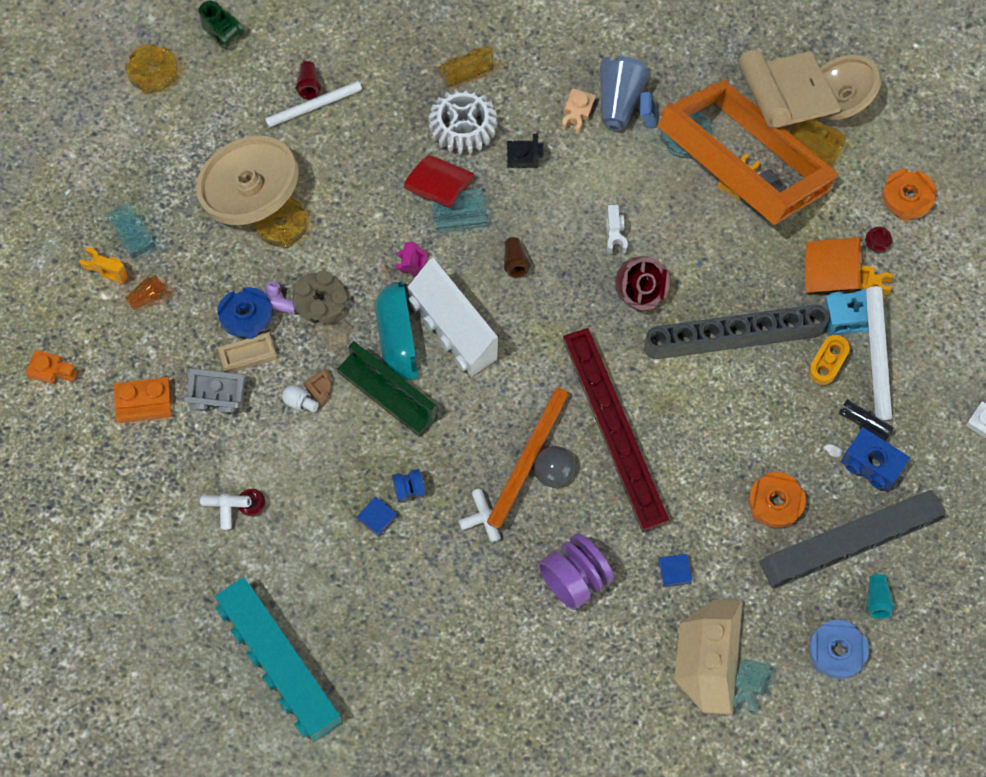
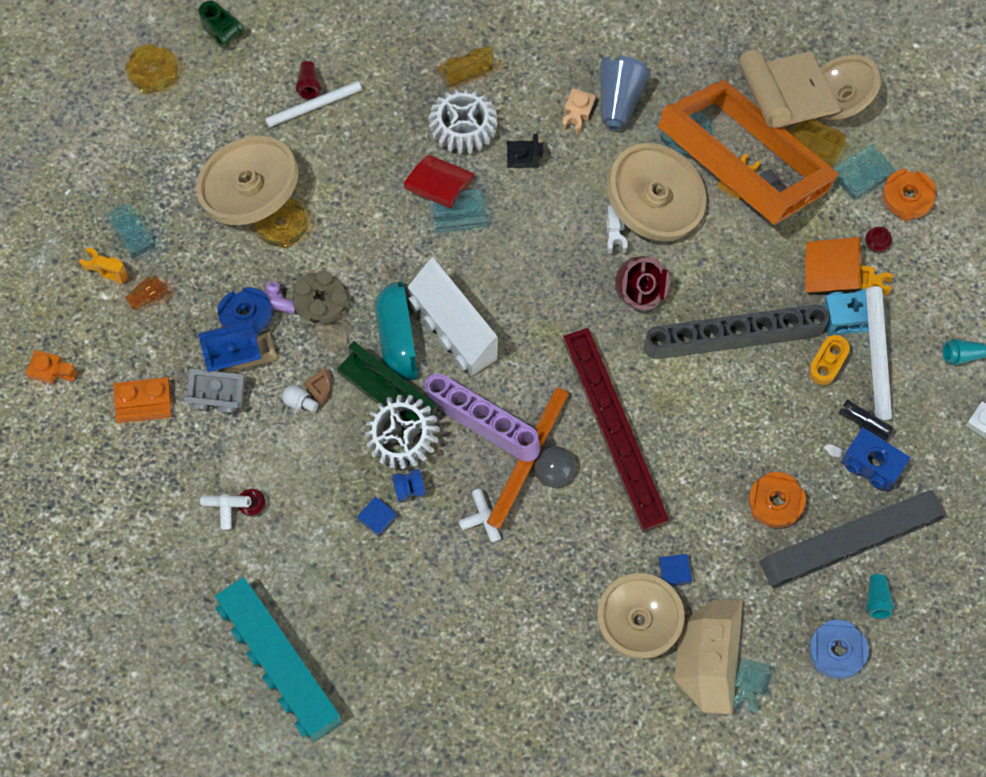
dark pink tile [395,241,428,277] -> none
reddish brown cone [504,237,530,278] -> none
medium lavender wheel [538,533,614,610] -> none
medium blue tile [640,92,657,128] -> none
none -> blue hinge [198,320,261,372]
none -> white gear [365,395,440,470]
none -> lavender beam [425,374,540,461]
none -> tan dish [597,573,684,659]
none -> tan dish [606,143,707,241]
none -> clear light blue plate [833,144,897,201]
none -> teal cone [943,338,986,365]

